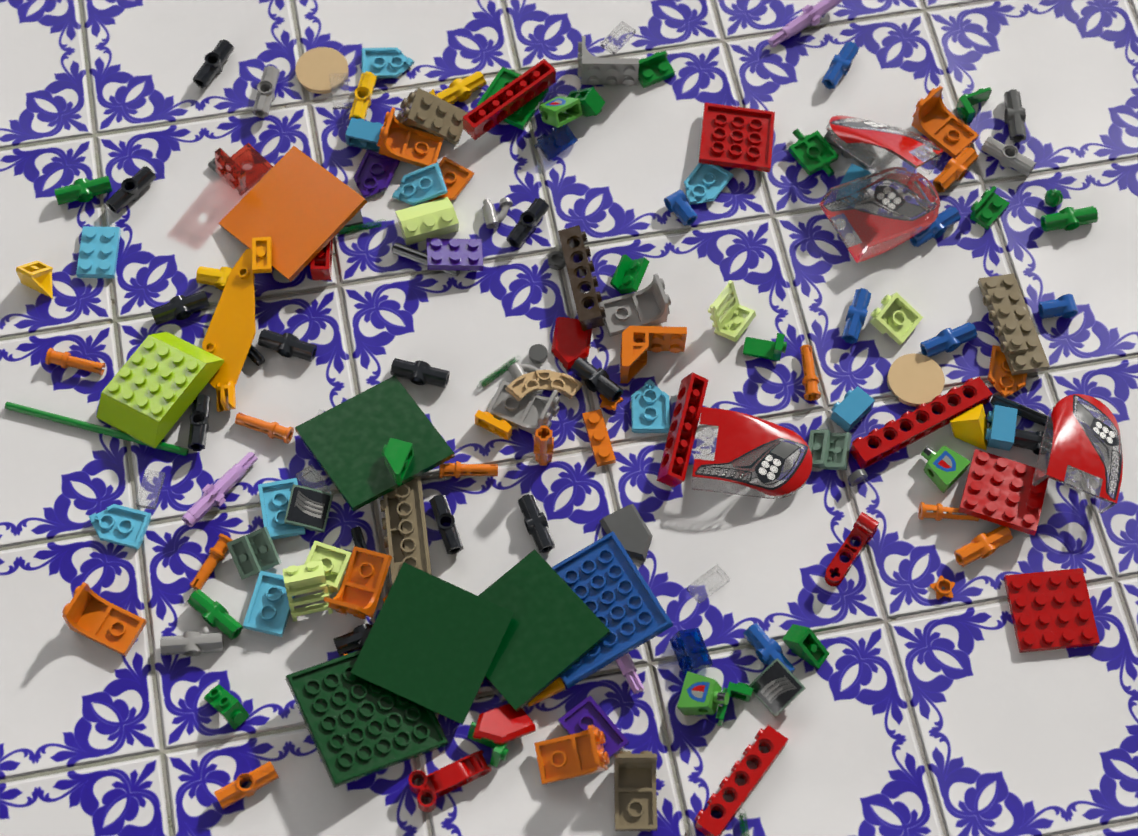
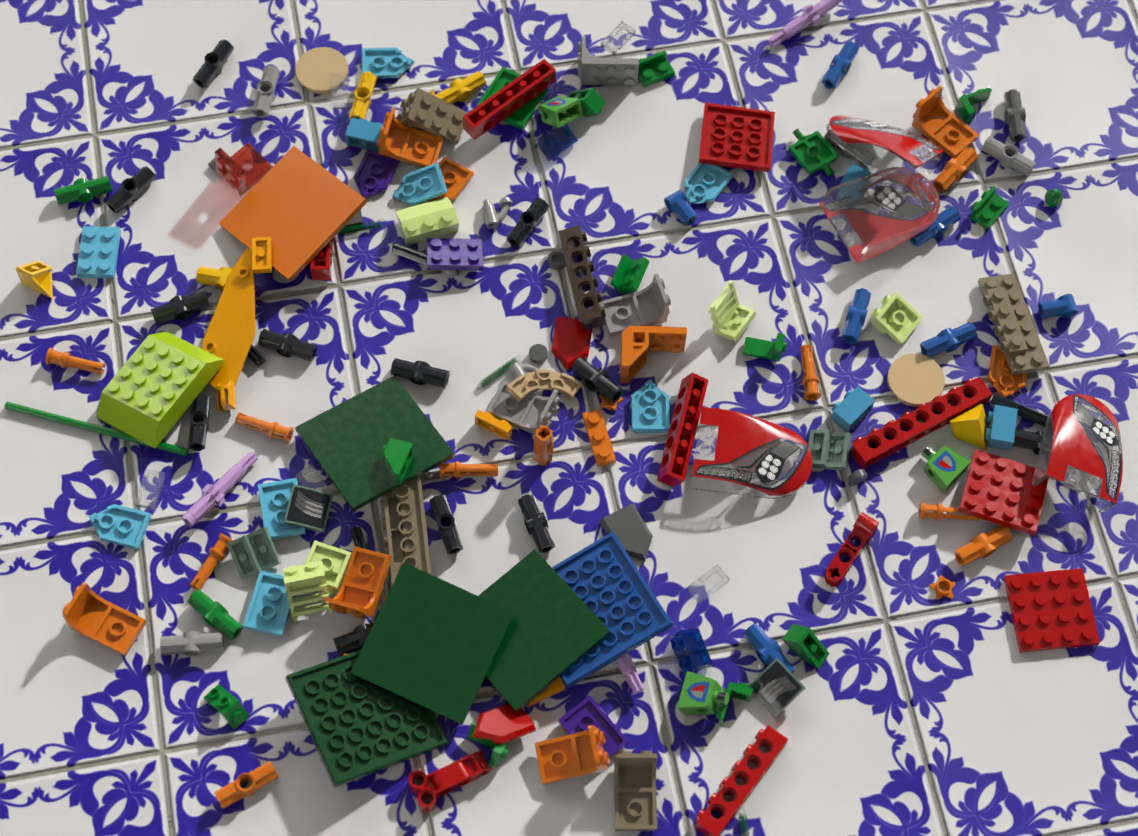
green piece [1040,206,1098,232] -> none

